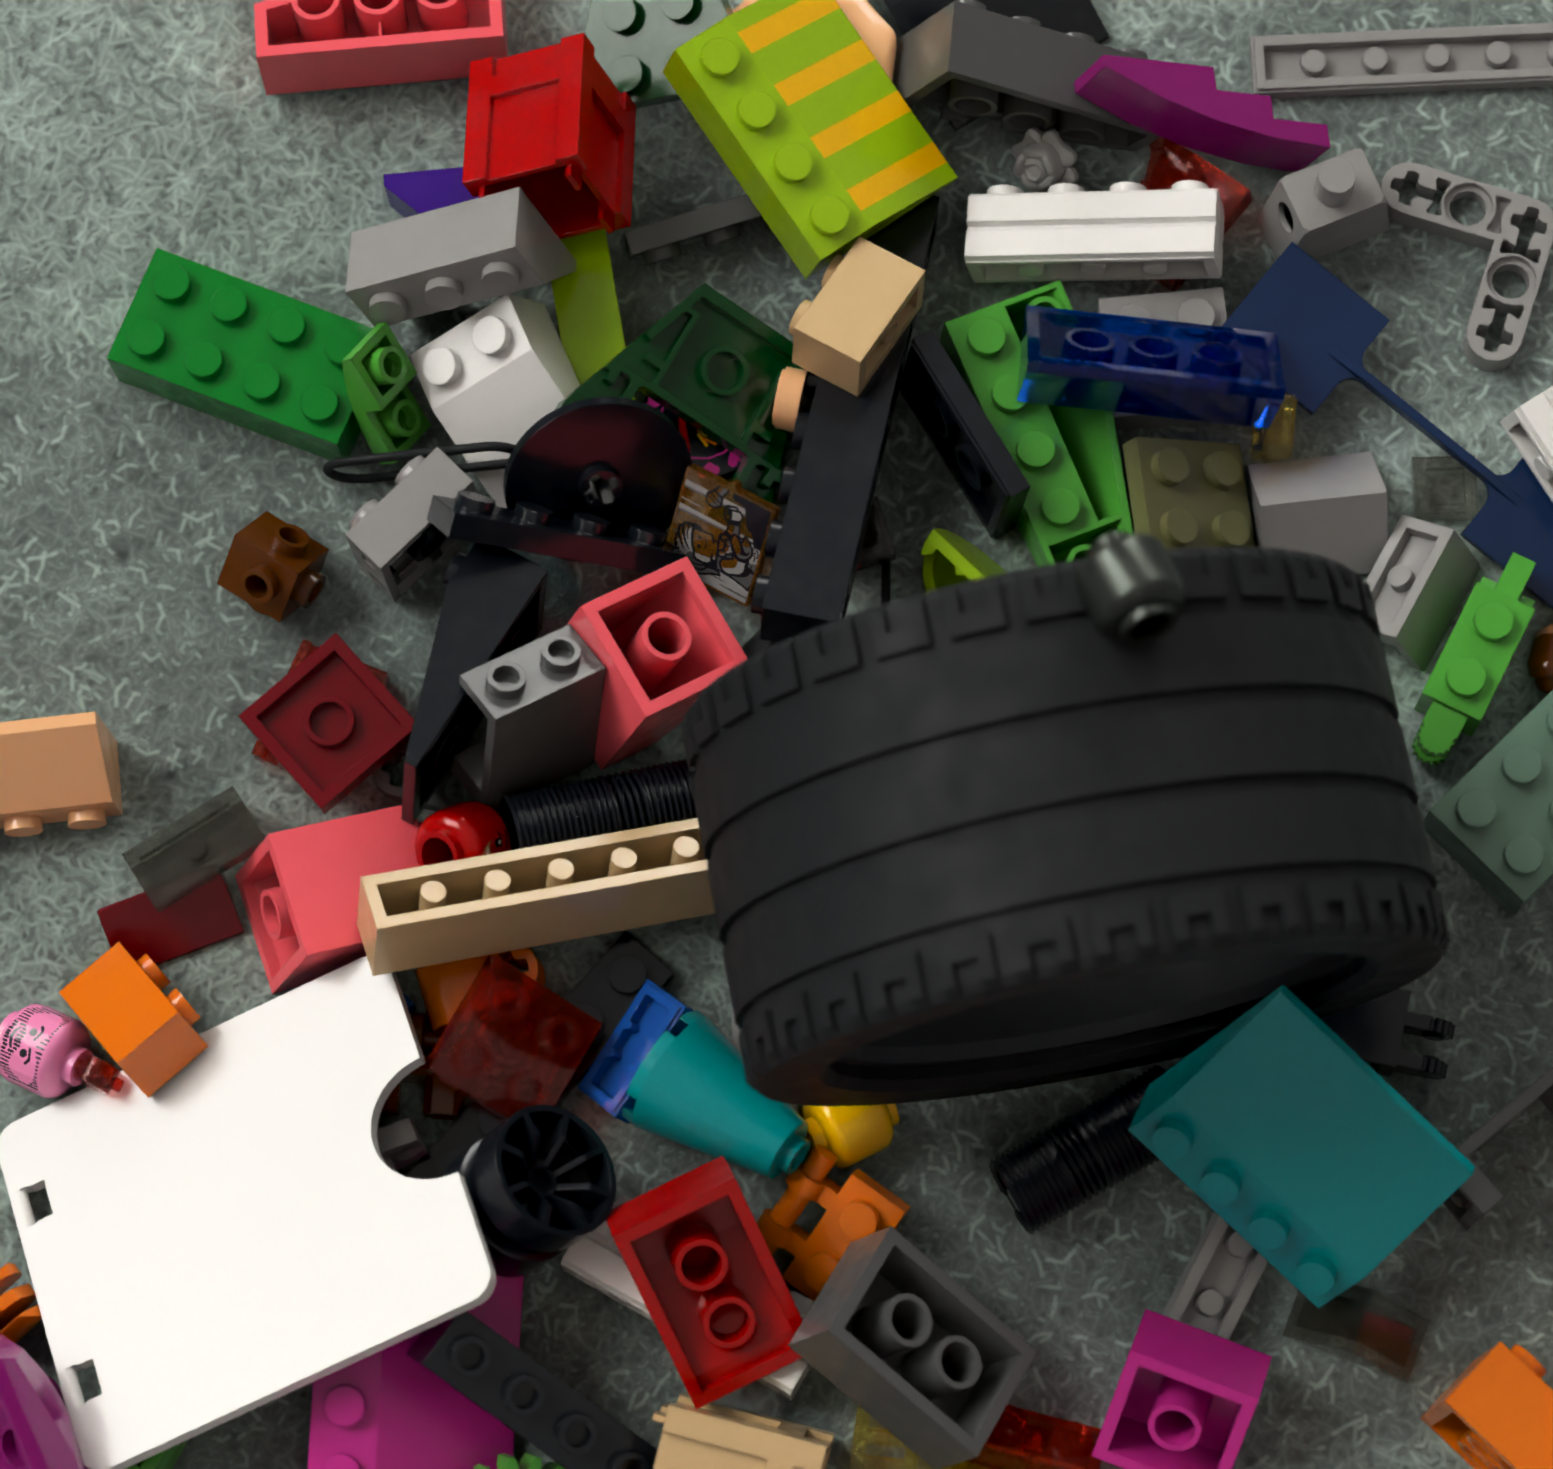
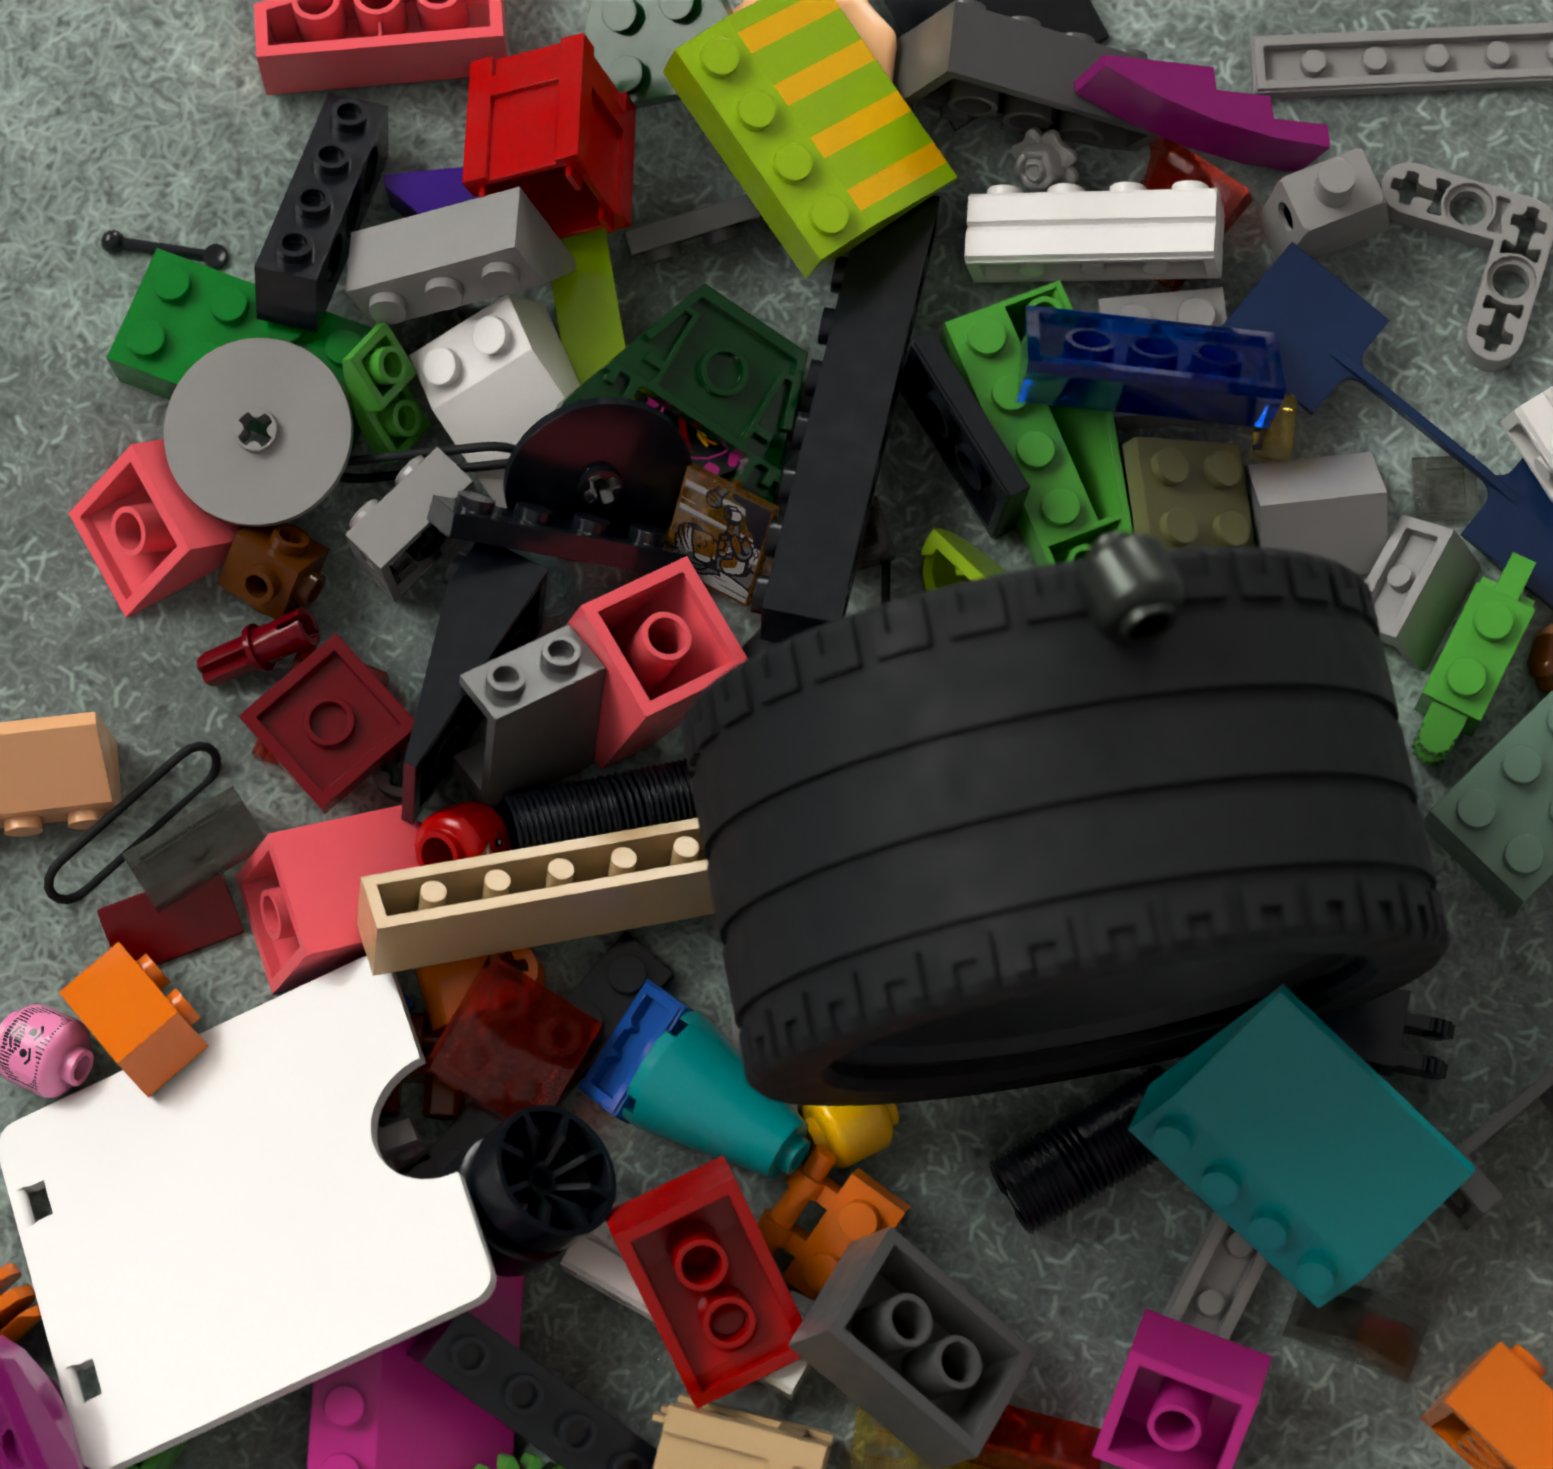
clear red piece [71,1053,124,1095] -> none
light nougat tile [772,366,808,432] -> none
tan brick [788,236,926,397] -> none
none -> black piece [44,742,221,904]
none -> coral slope [68,439,240,618]
none -> black hinge [101,230,228,269]
none -> light grey piece [163,338,354,527]
none -> dark red axle [197,607,320,687]
none -> black brick [254,93,388,332]

